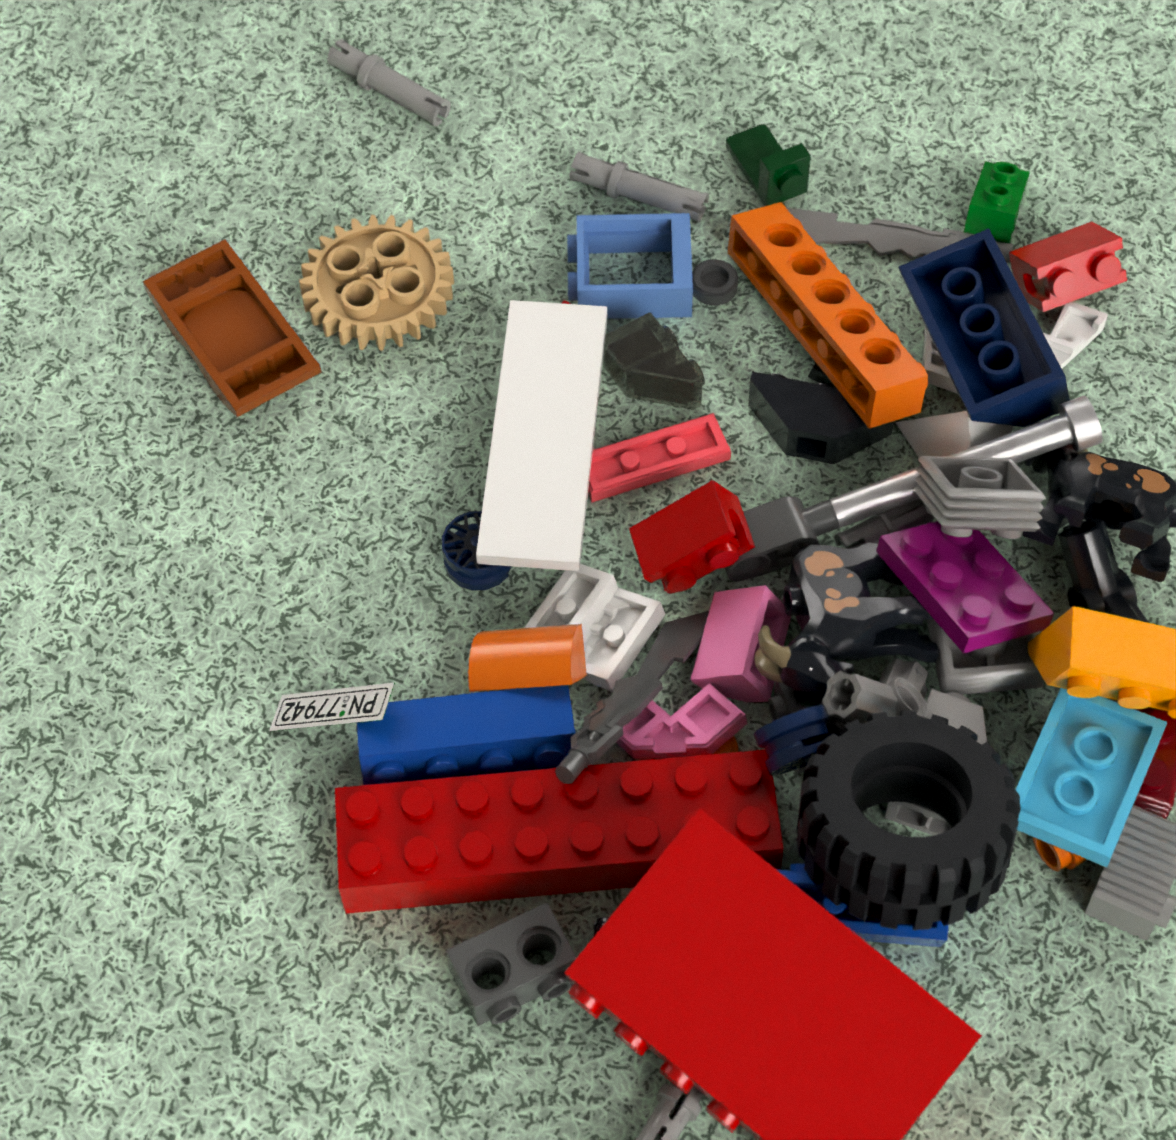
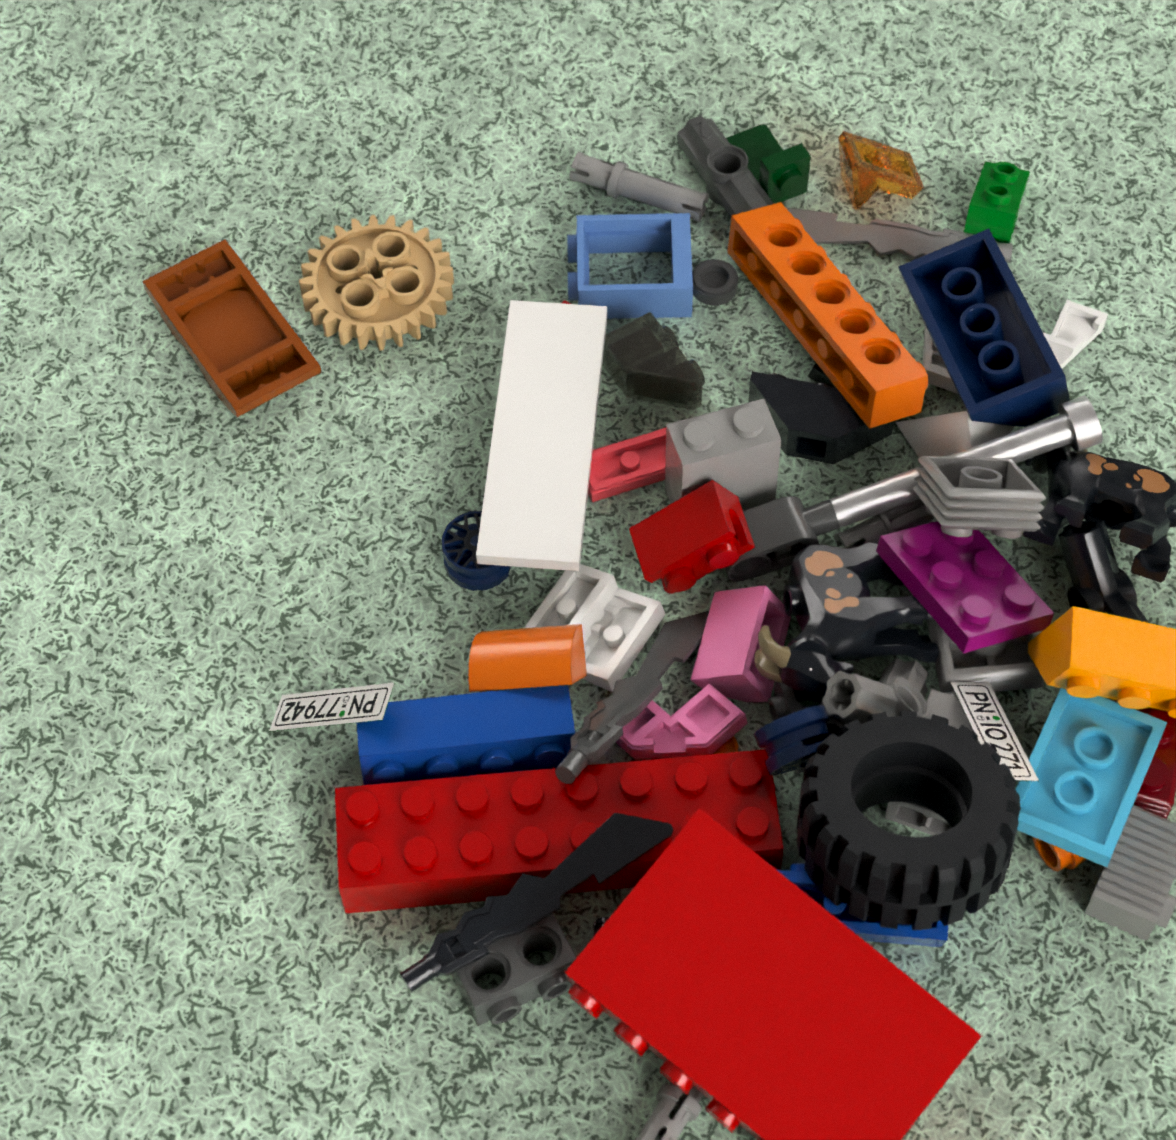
light grey pin [327,39,451,127] -> none
red brick [1009,221,1127,312] -> none
none -> black sword [400,813,673,993]
none -> light grey brick [665,399,781,511]
none -> dark grey piece [677,115,774,217]
none -> clear orange slope [838,131,924,210]
none -> white sticker [950,681,1039,781]

